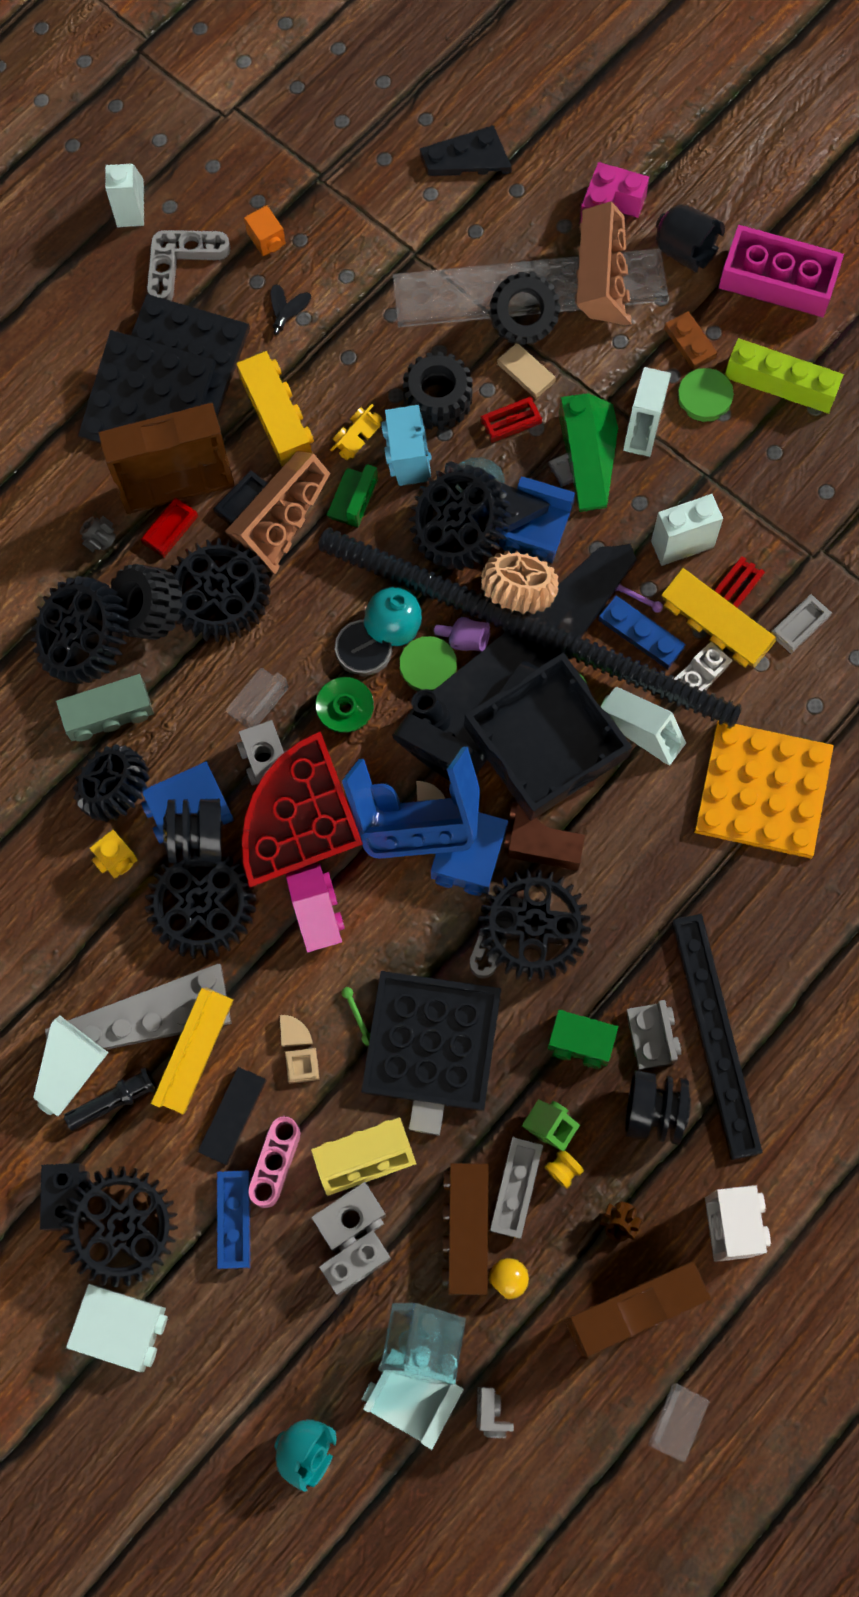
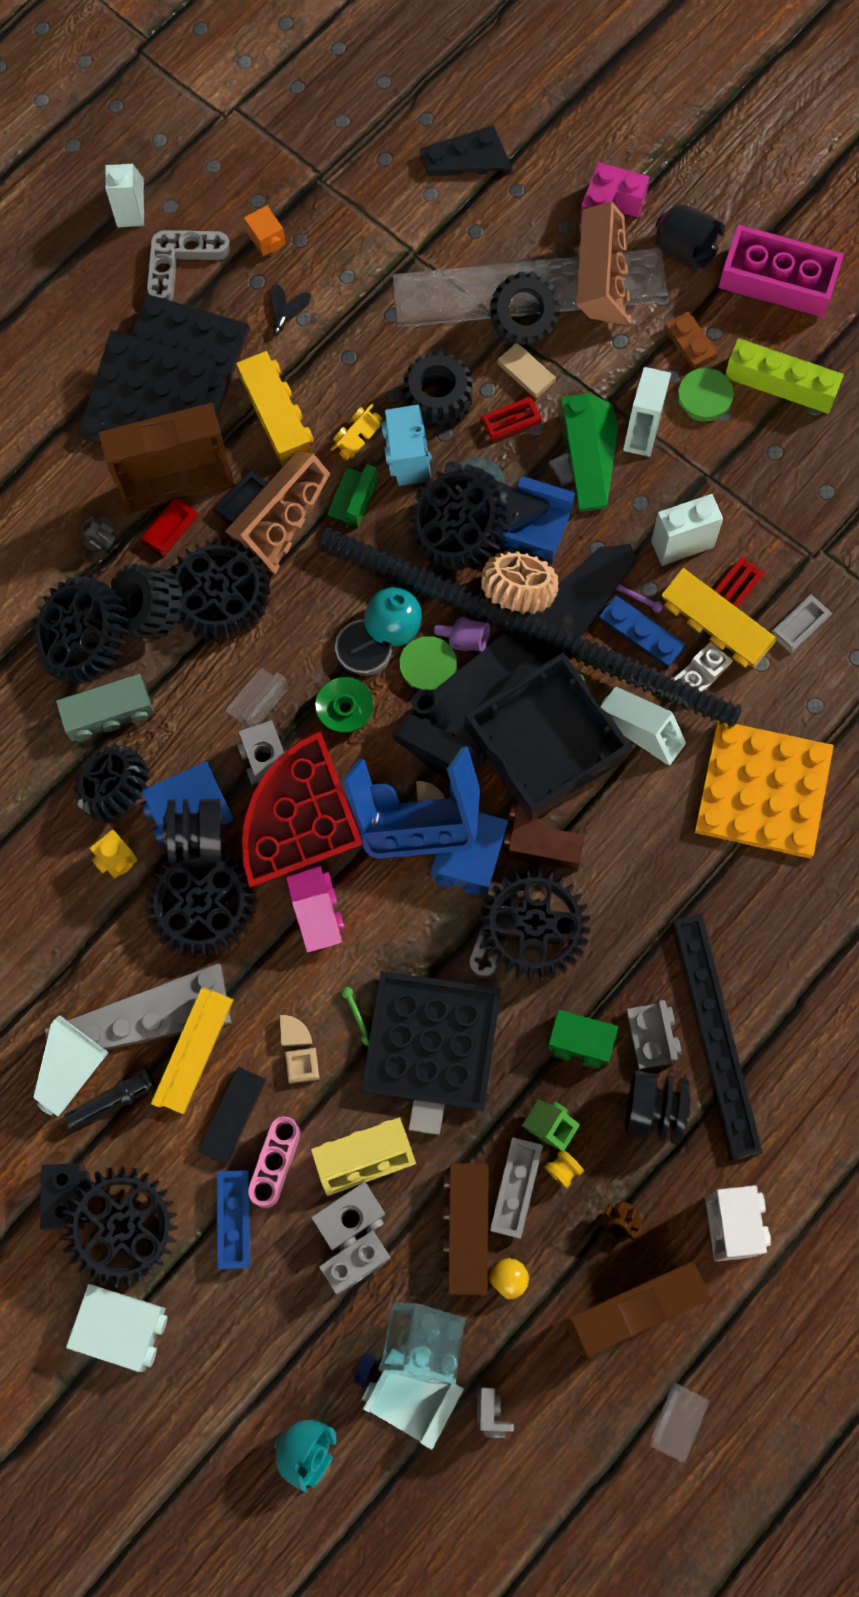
none -> clear blue tile [353,1353,377,1388]

